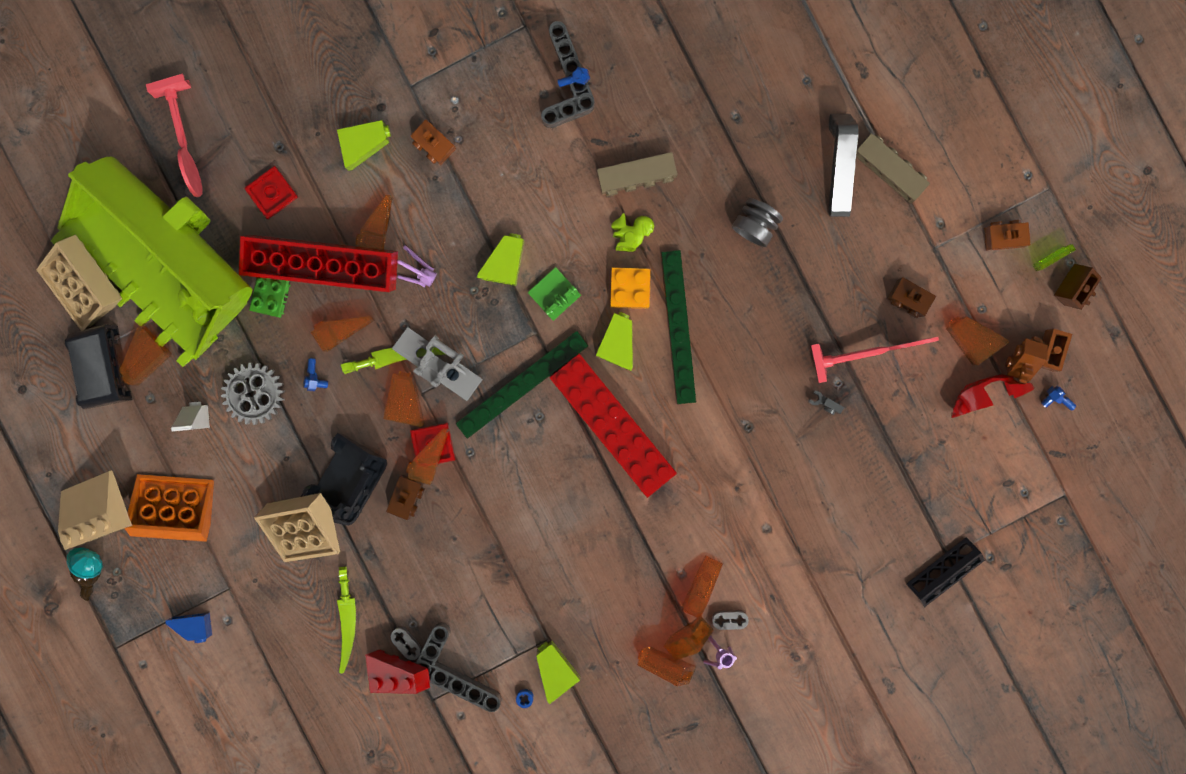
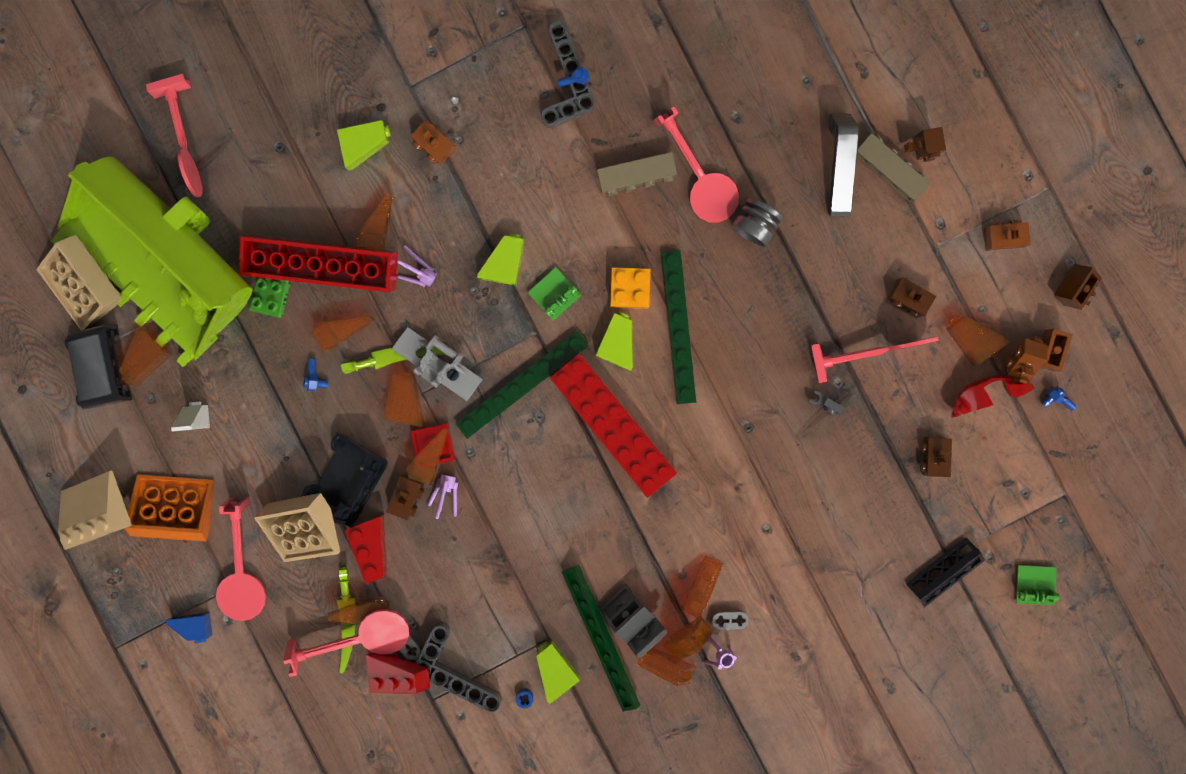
teal piece [66,547,103,601] -> none
light grey gear [221,363,285,425] -> none
red tile [244,165,298,219] -> none
lime animal [611,213,654,252] -> none
clear neon green tile [1033,244,1076,271] -> none
none -> coral piece [216,497,267,621]
none -> coral piece [283,609,409,677]
none -> clear orange slope [327,596,389,624]
none -> red wedge [344,514,387,584]
none -> lavender plant [428,474,458,519]
none -> dark green plate [562,565,641,712]
none -> dark grey bracket [599,584,668,659]
none -> coral piece [653,107,739,223]
none -> reddish brown brick [904,127,946,162]
none -> reddish brown brick [920,437,952,477]
none -> bright green hinge [1016,565,1060,605]

